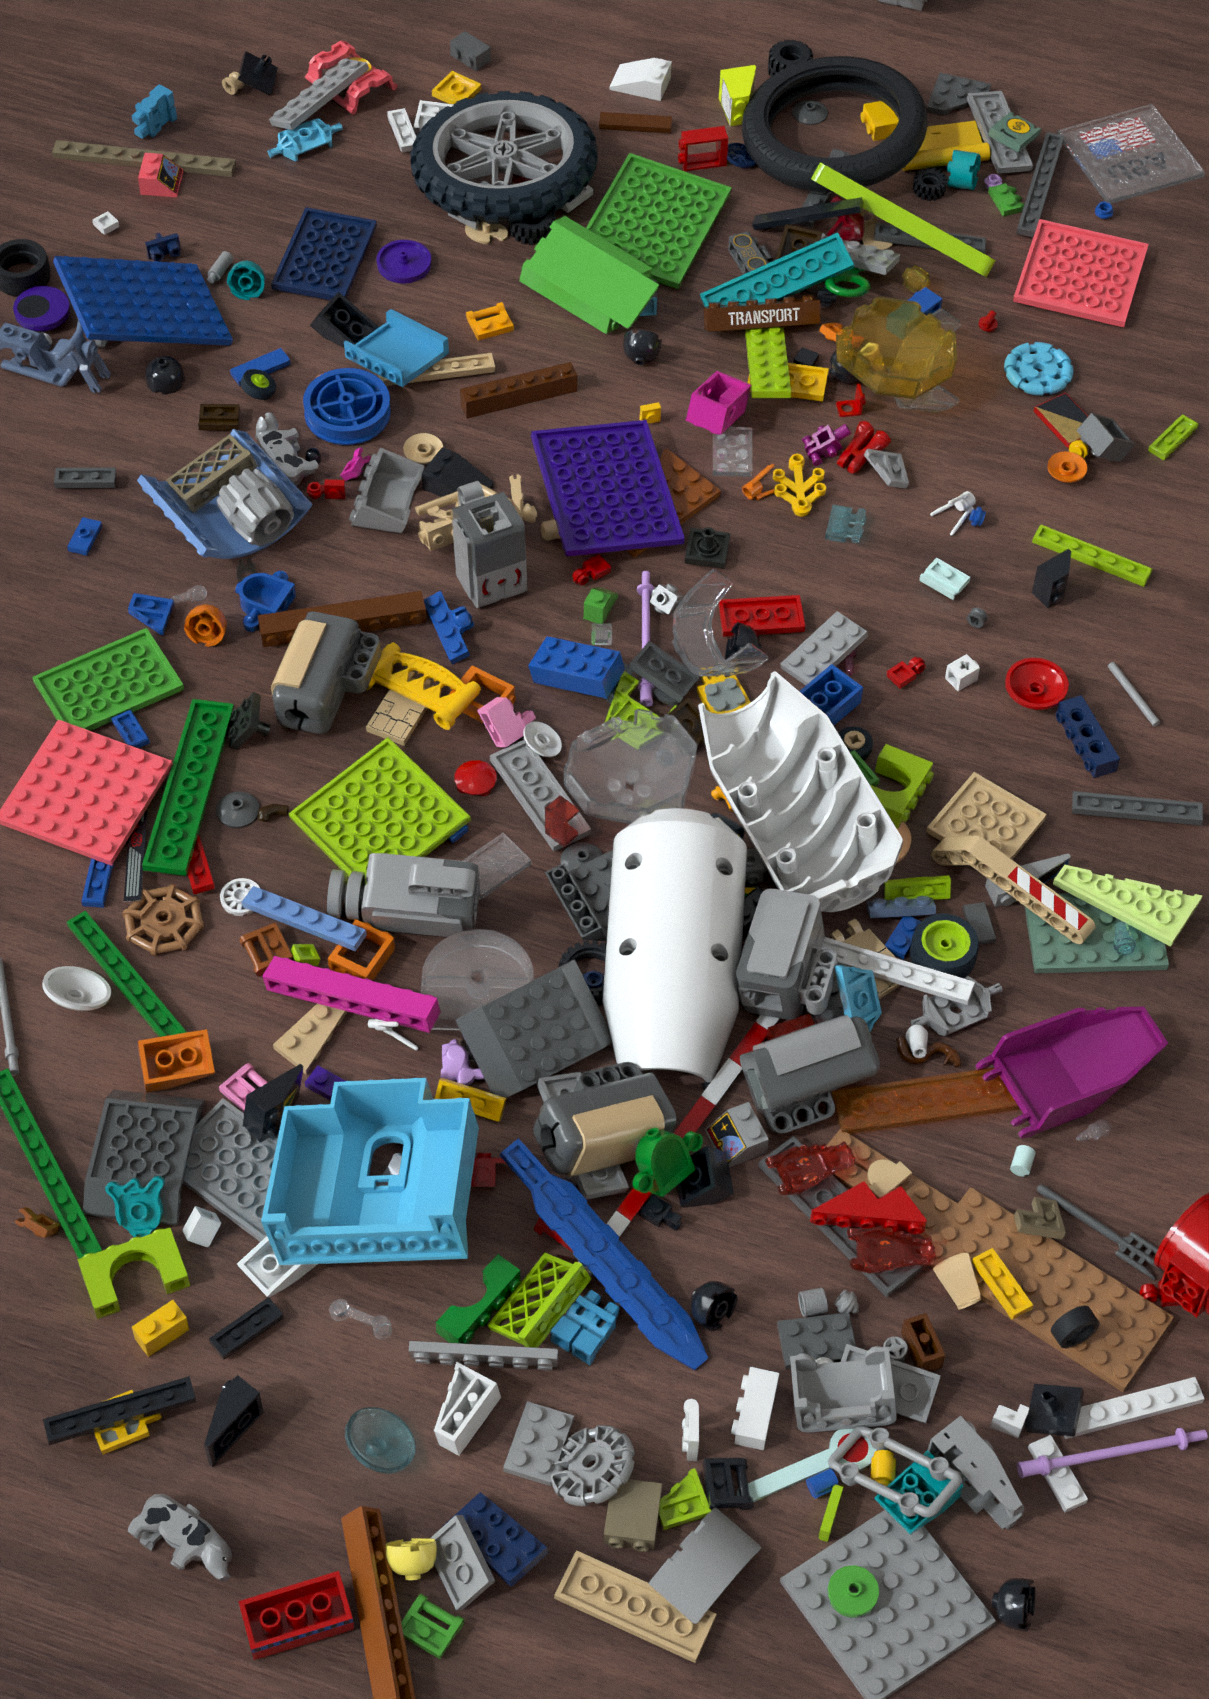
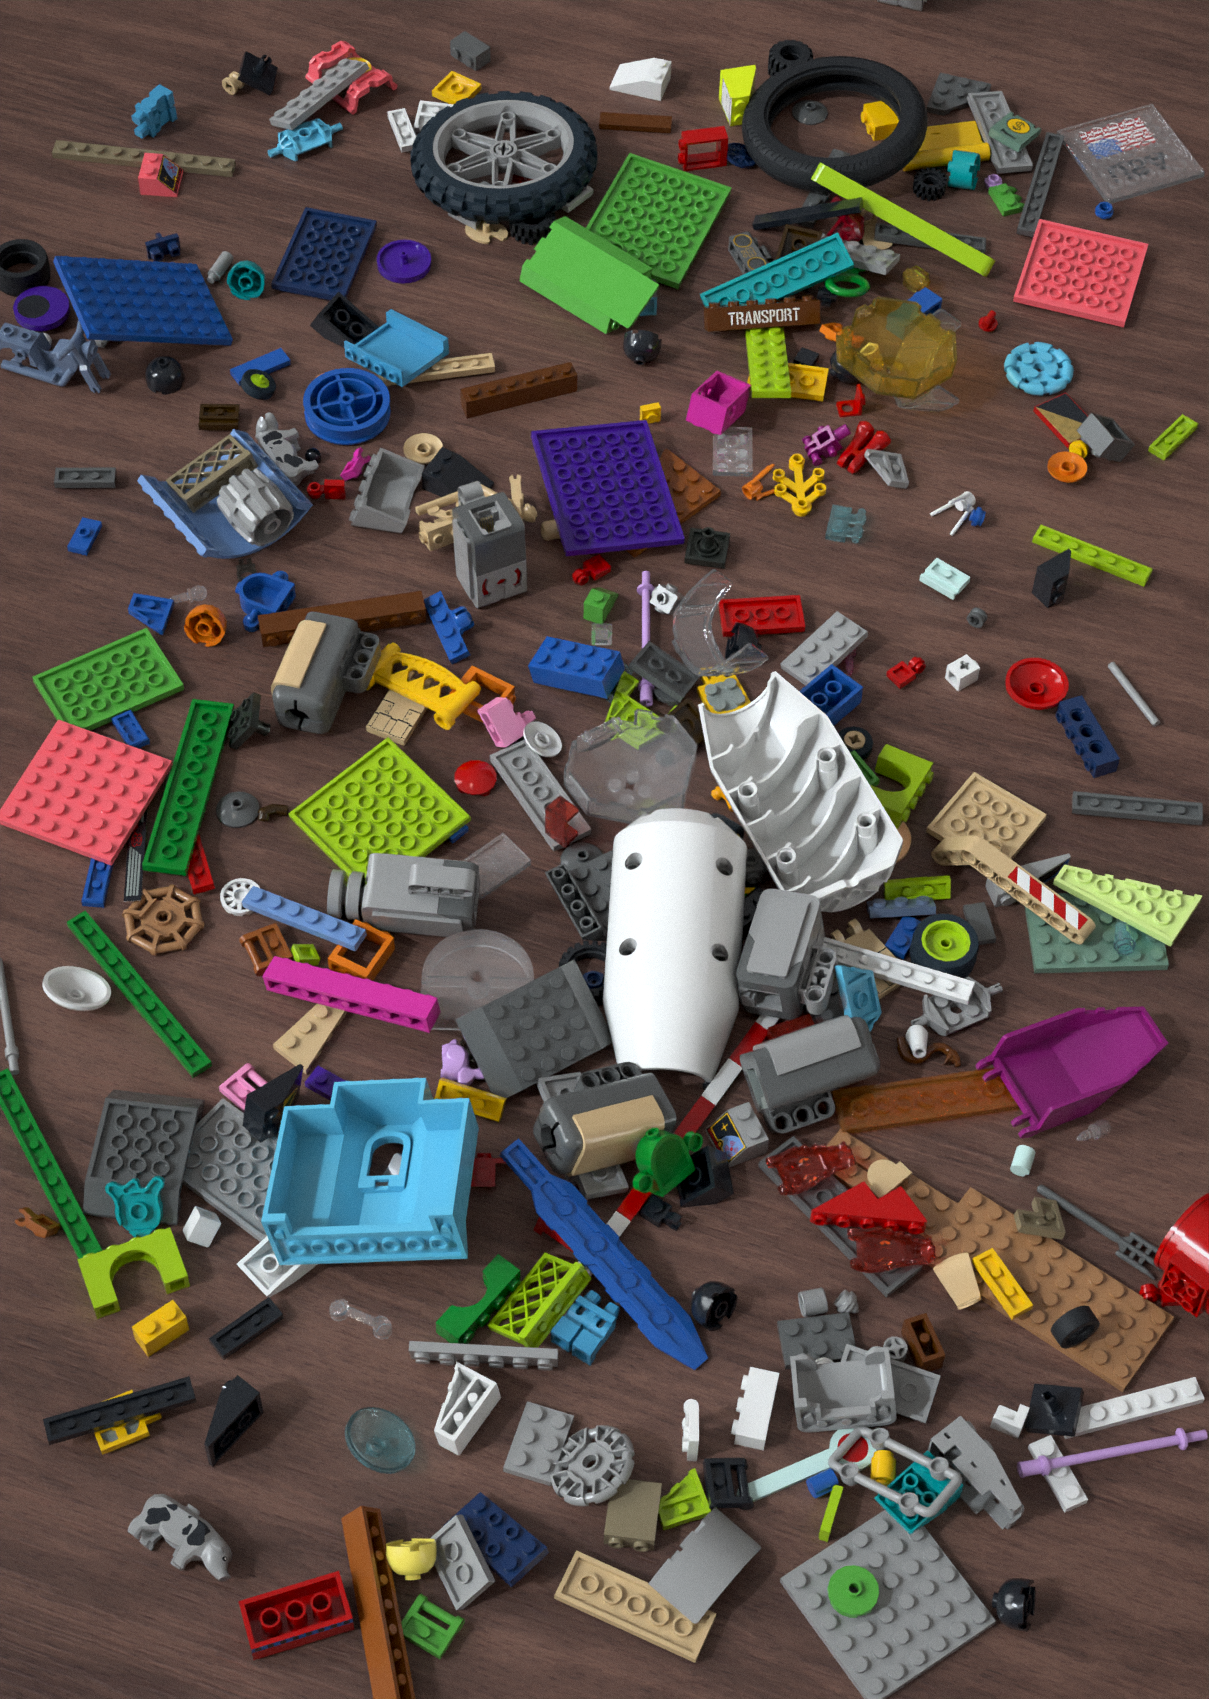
white plate [93,211,120,235] -> none
orange slope [138,1029,215,1093] -> none
white plant [368,1019,418,1051] -> none
light orange plate [466,302,514,341] -> none

